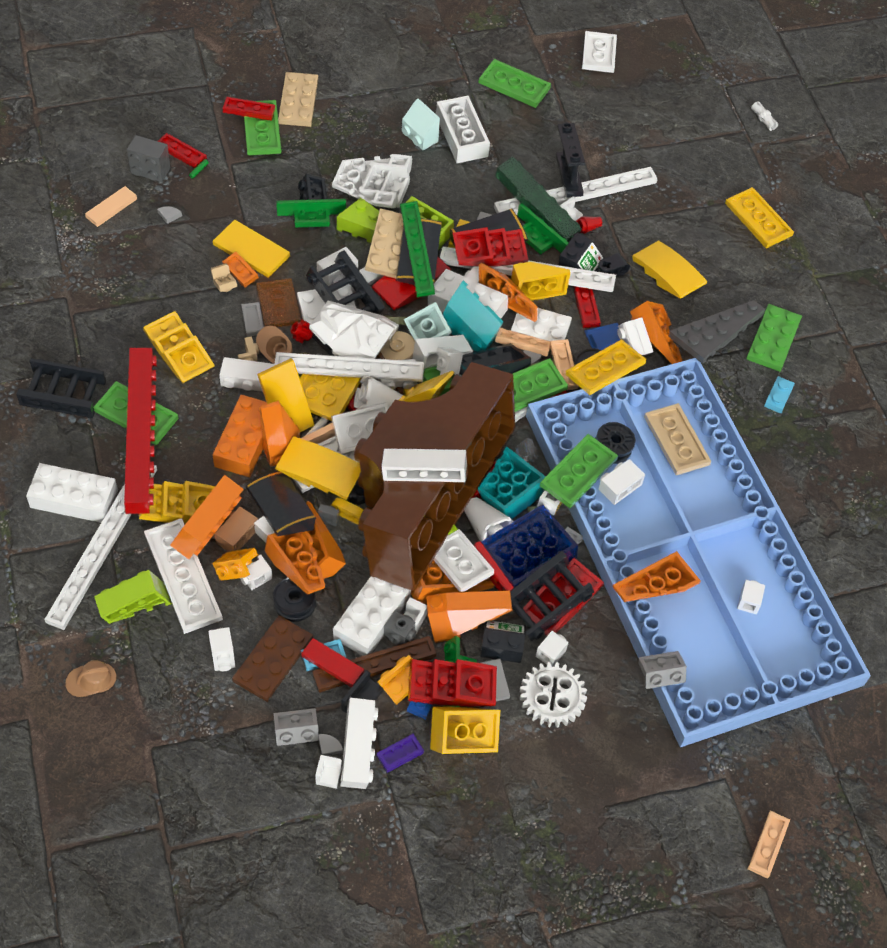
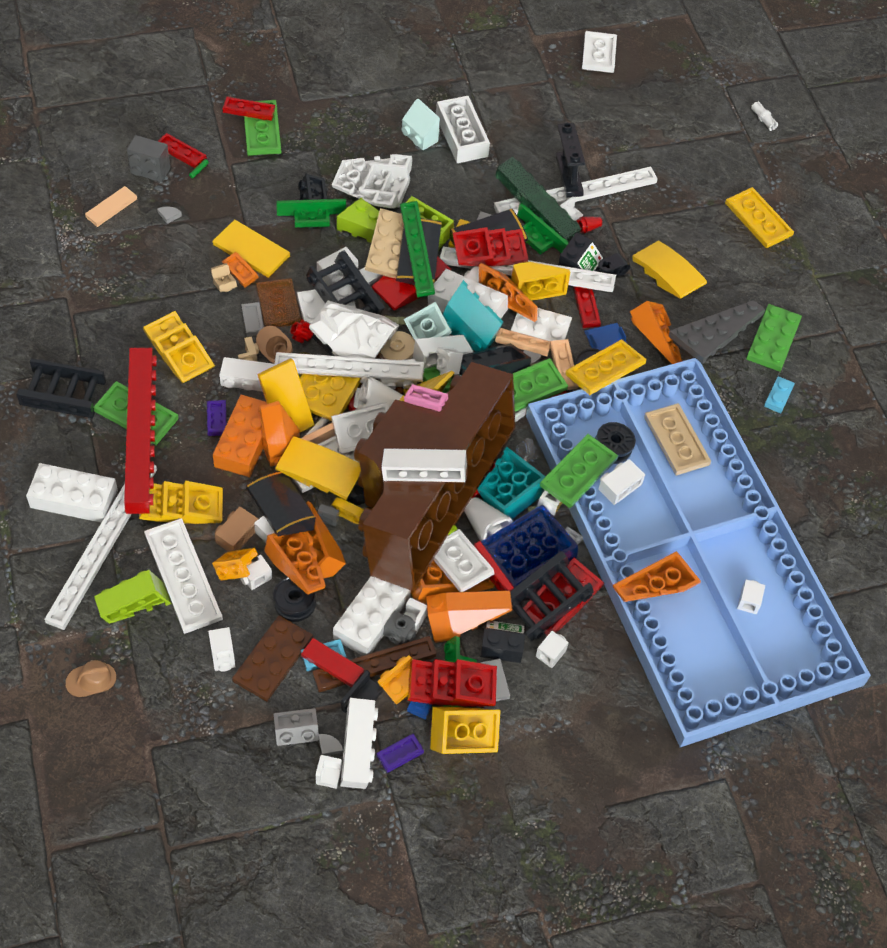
orange brick [170,475,244,559] -> none
tan plate [278,72,318,127] -> none
bright green plate [479,59,551,108] -> none
white gear [520,662,587,728] -> none
white brick [617,317,653,356] -> none
light grey bracket [638,651,687,689] -> none
light nougat tile [748,811,790,879] -> none
none -> dark purple plate [207,400,227,436]
none -> bright pink tile [404,384,448,412]

